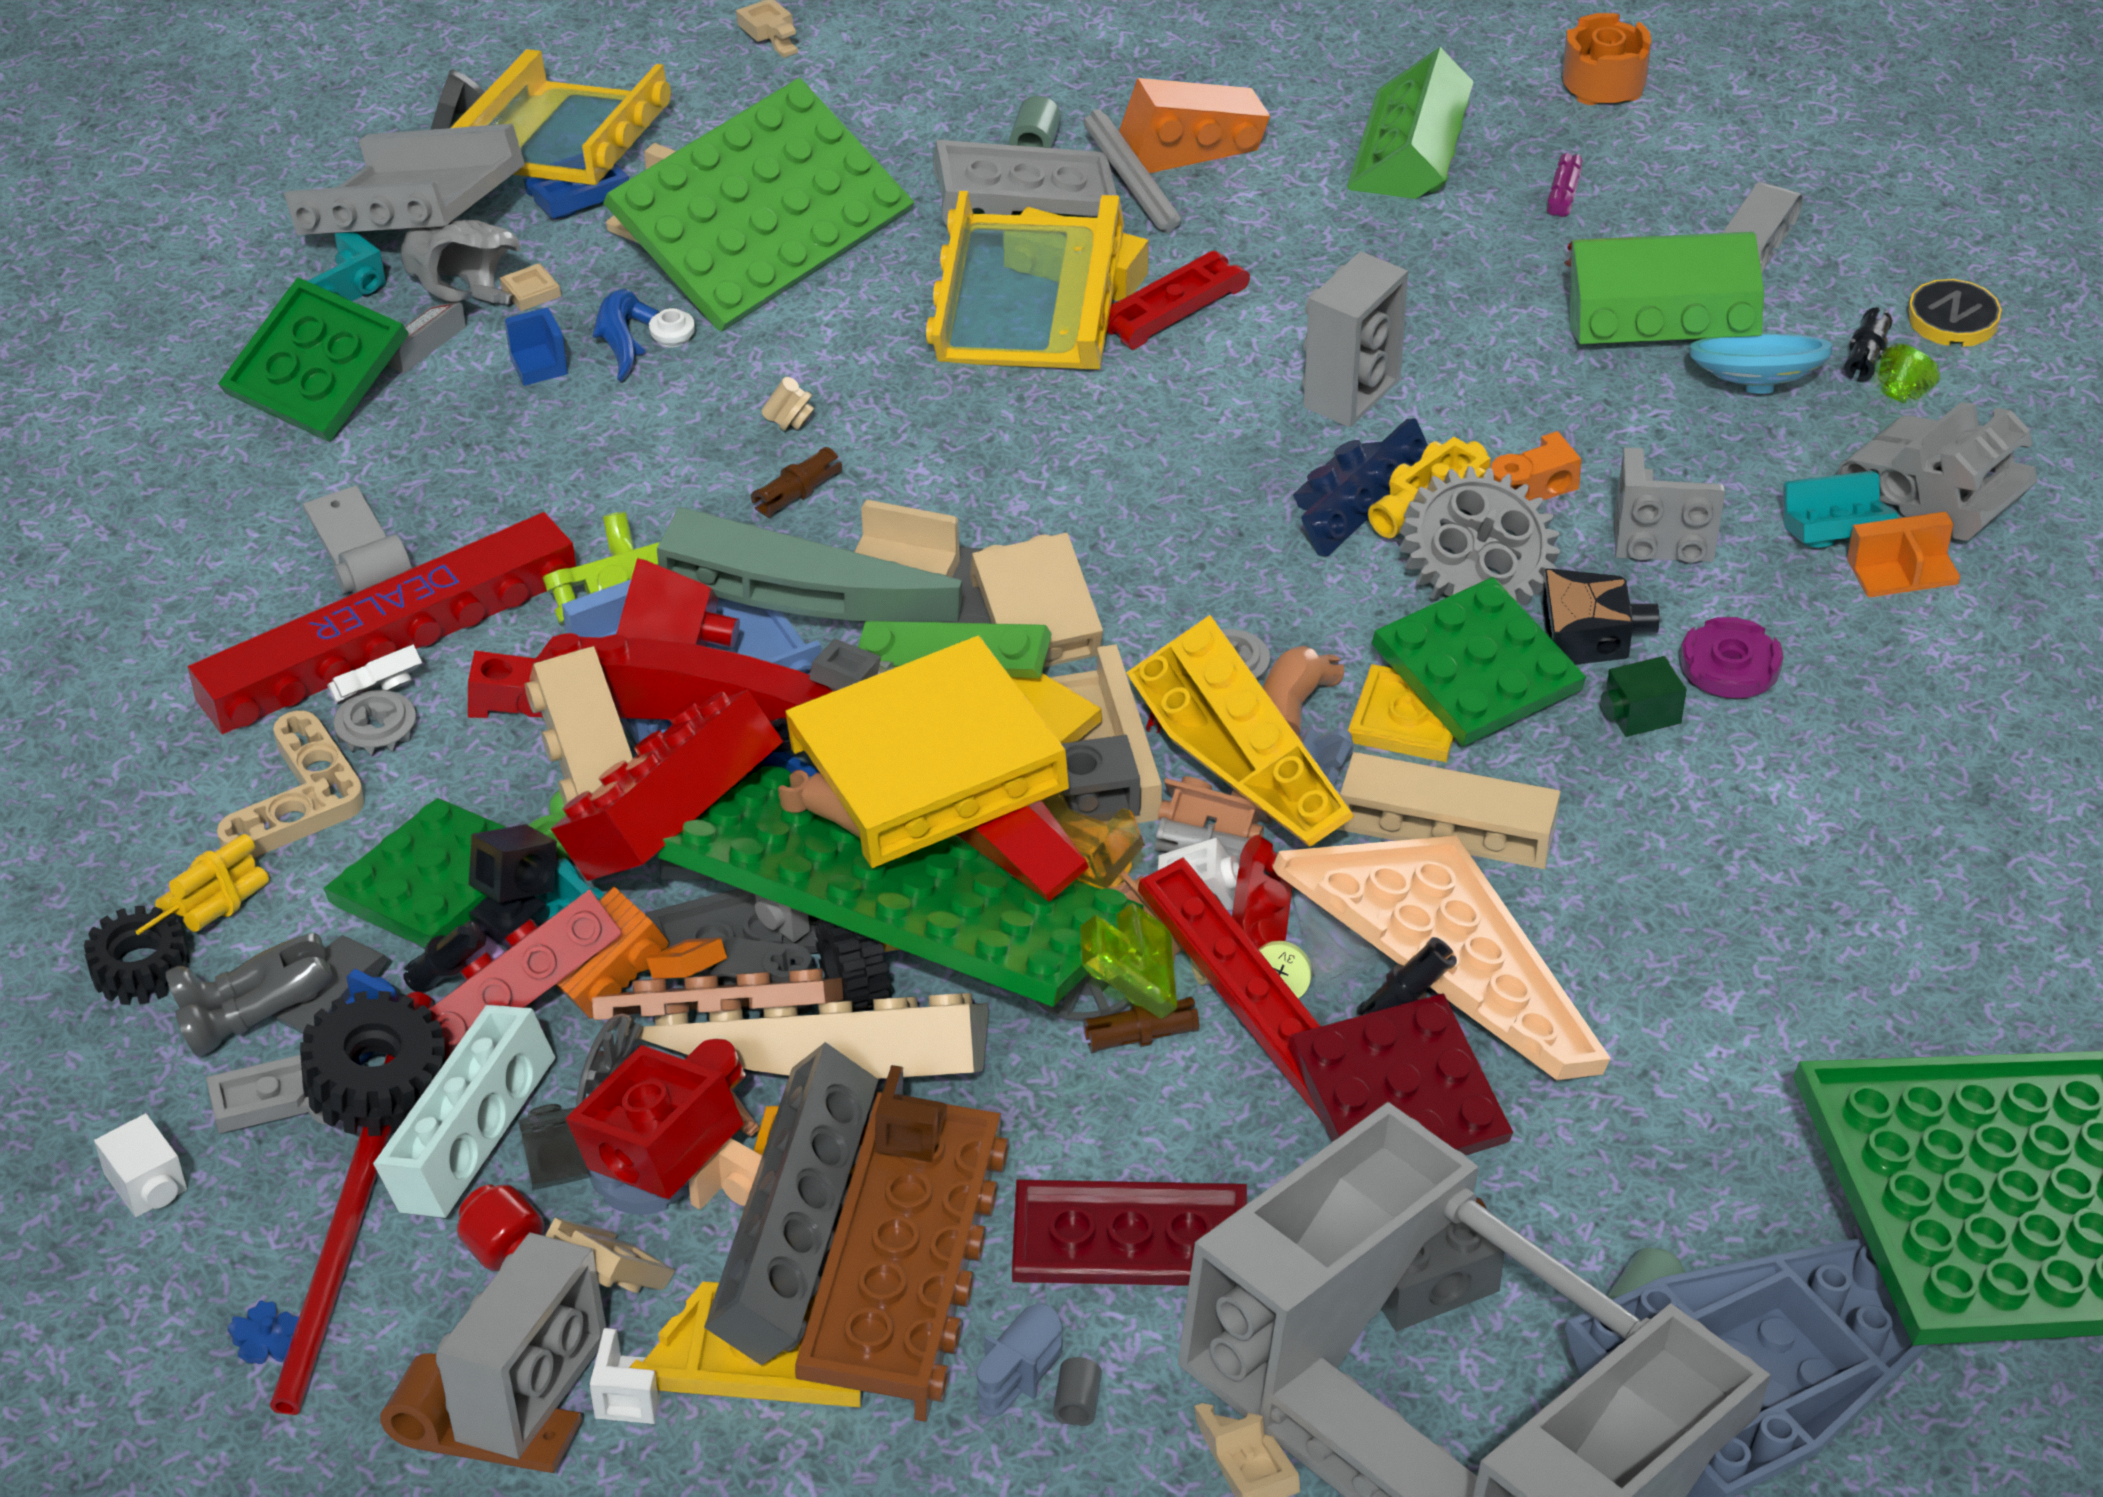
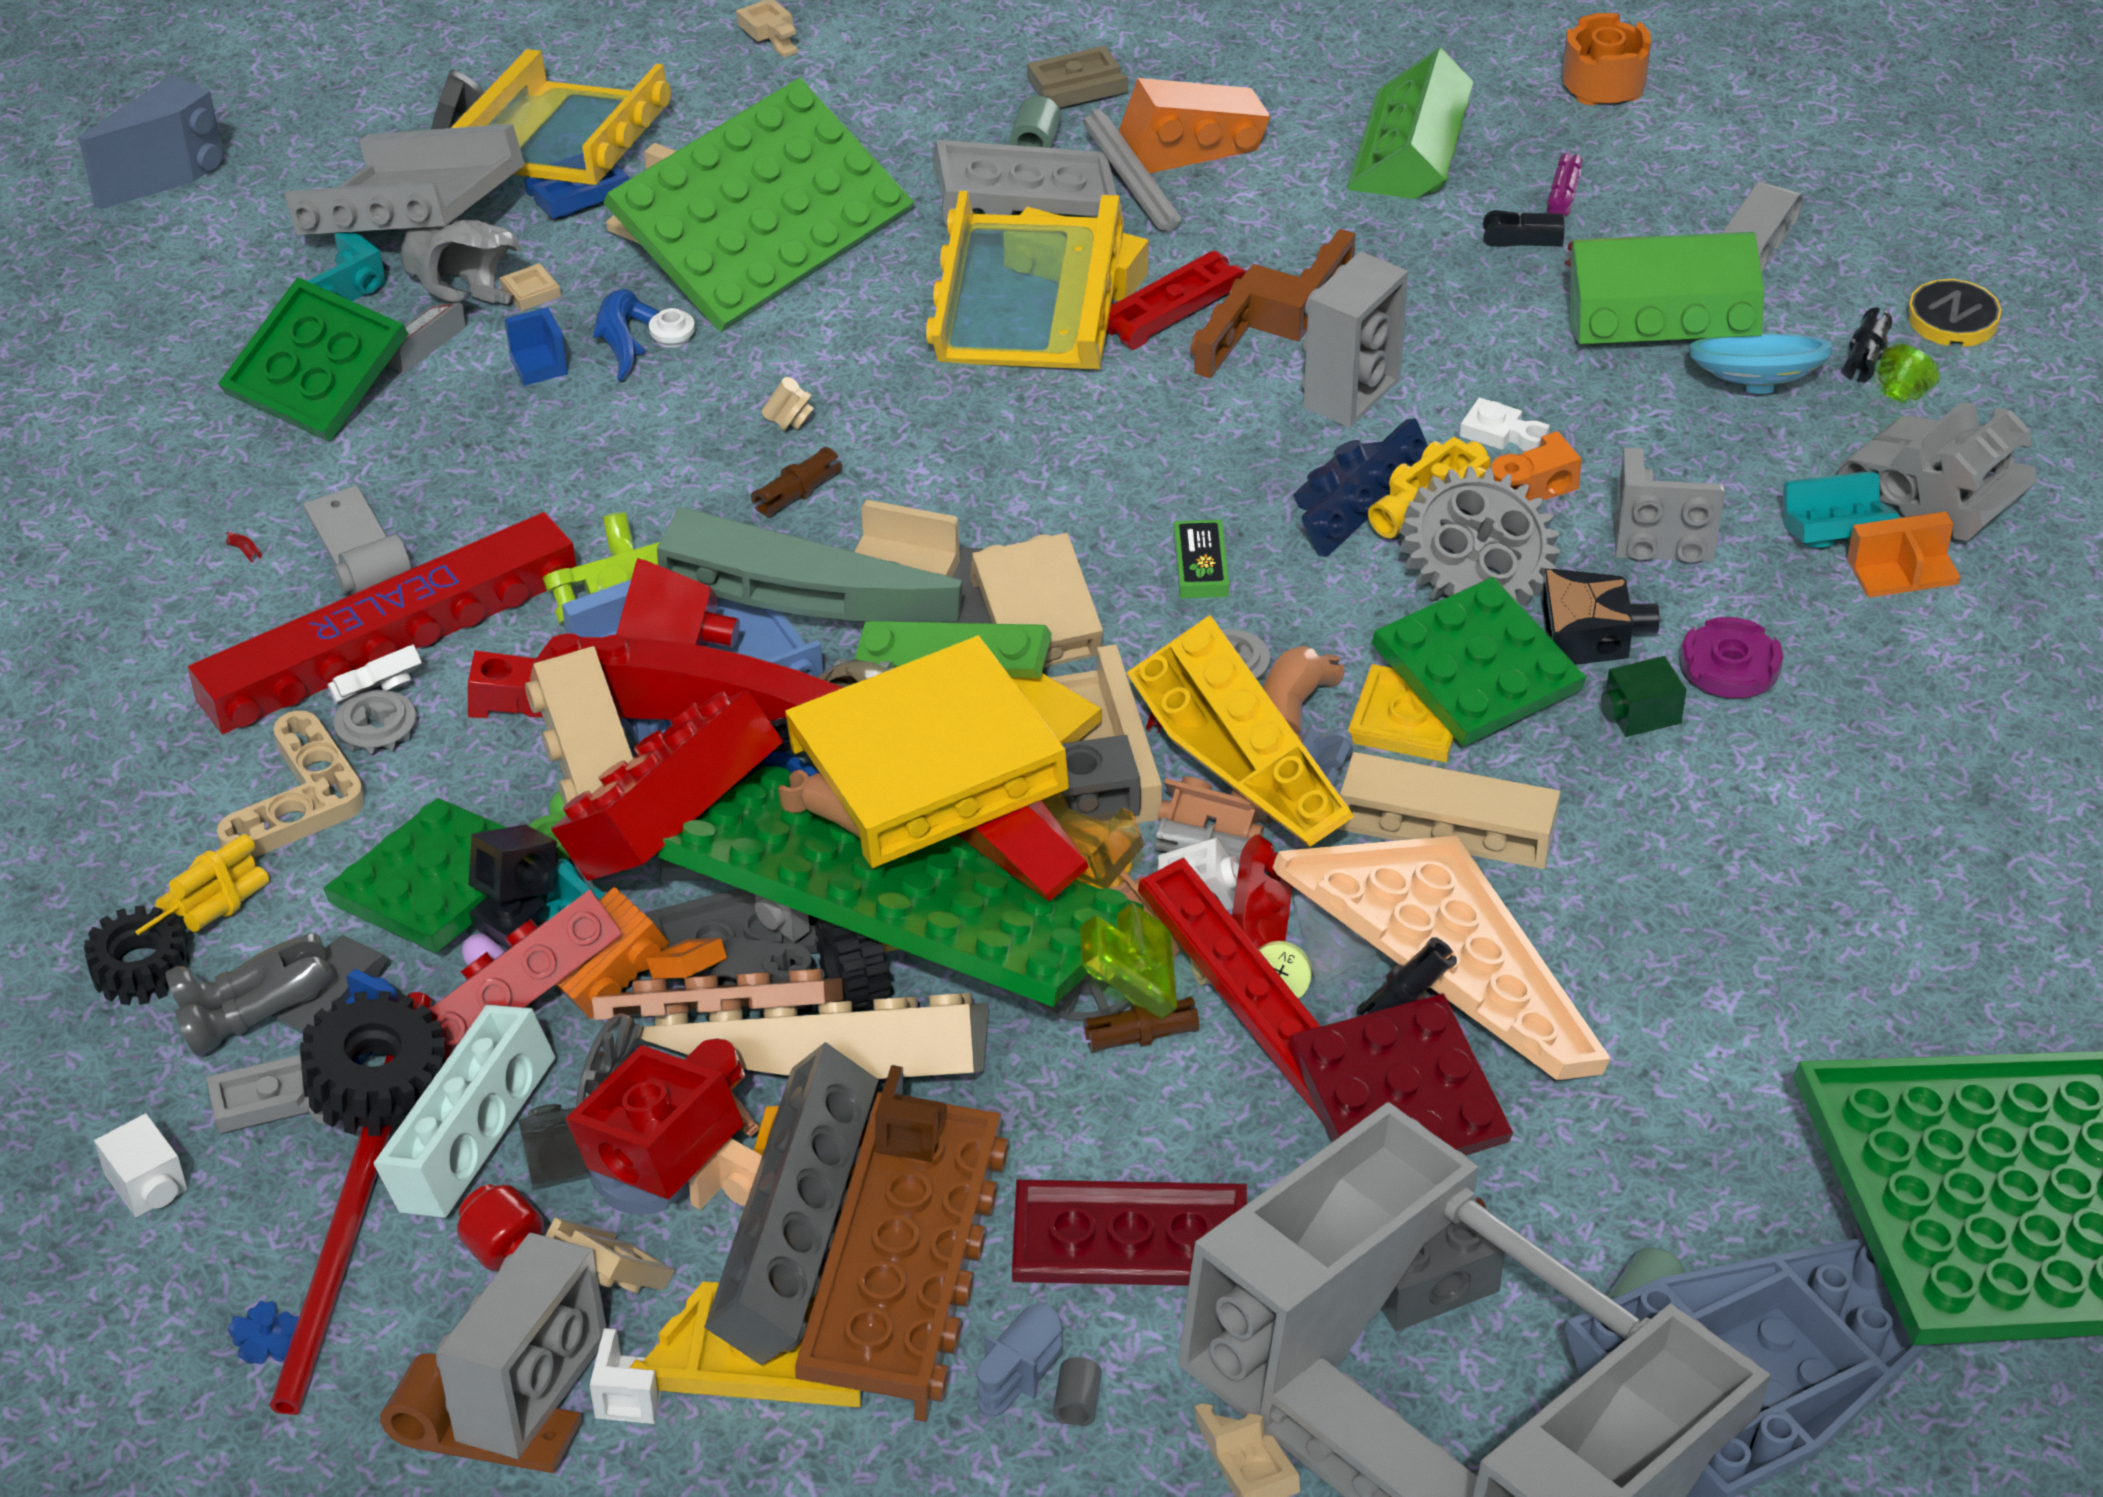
black axle [403,920,486,993] -> none
dark grey plate [809,638,881,691] -> none
none -> sand blue slope [78,75,224,209]
none -> red leg [225,532,262,562]
none -> dark tan plate [1027,45,1128,108]
none -> tile [1174,520,1229,598]
none -> dark orange bracket [1190,229,1356,378]
none -> white plate [1460,397,1550,451]
none -> black bar [1483,210,1565,247]

